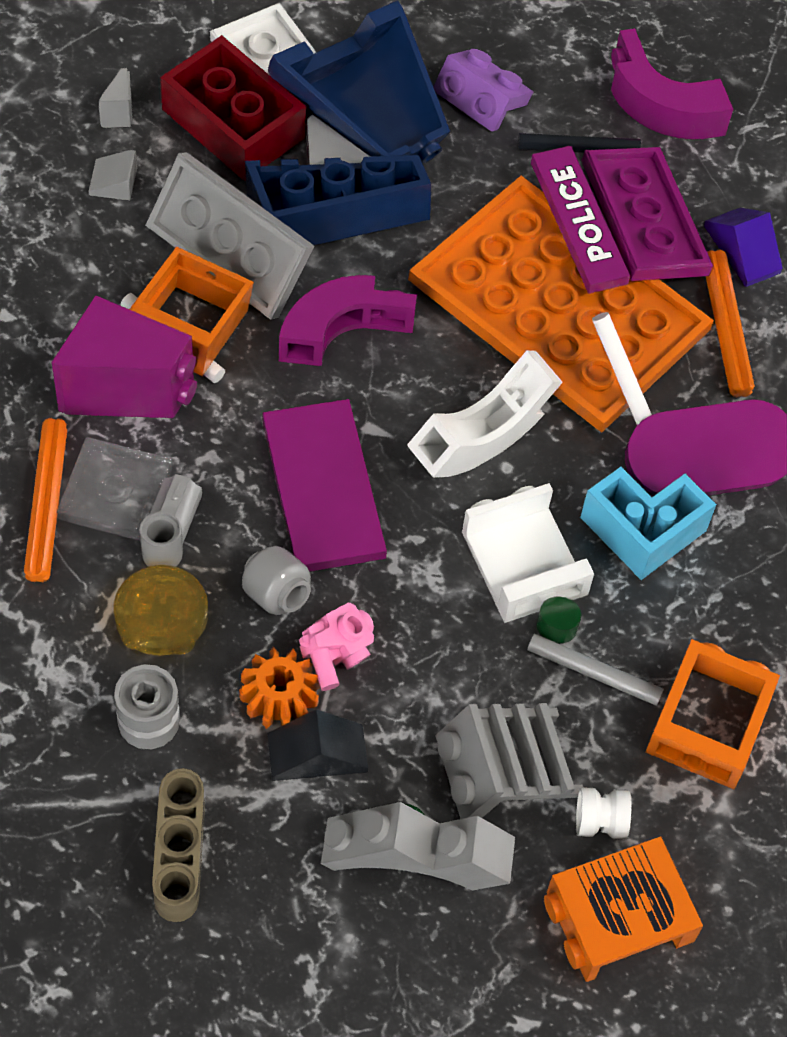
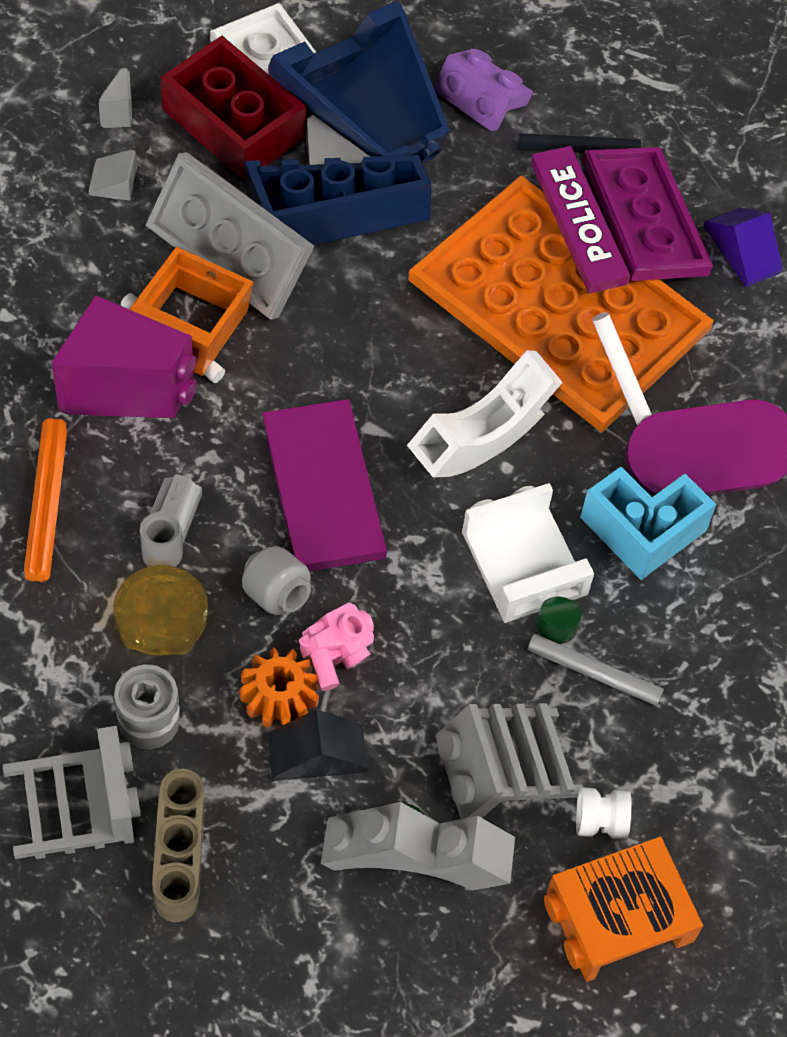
clear tile [57,437,173,541] -> none
magenta arch [279,275,417,366] -> none
magenta arch [611,28,733,139] -> none
orange window [645,639,780,789] -> none
orange axle [706,249,755,398] -> none
none -> light grey plate [3,726,141,859]

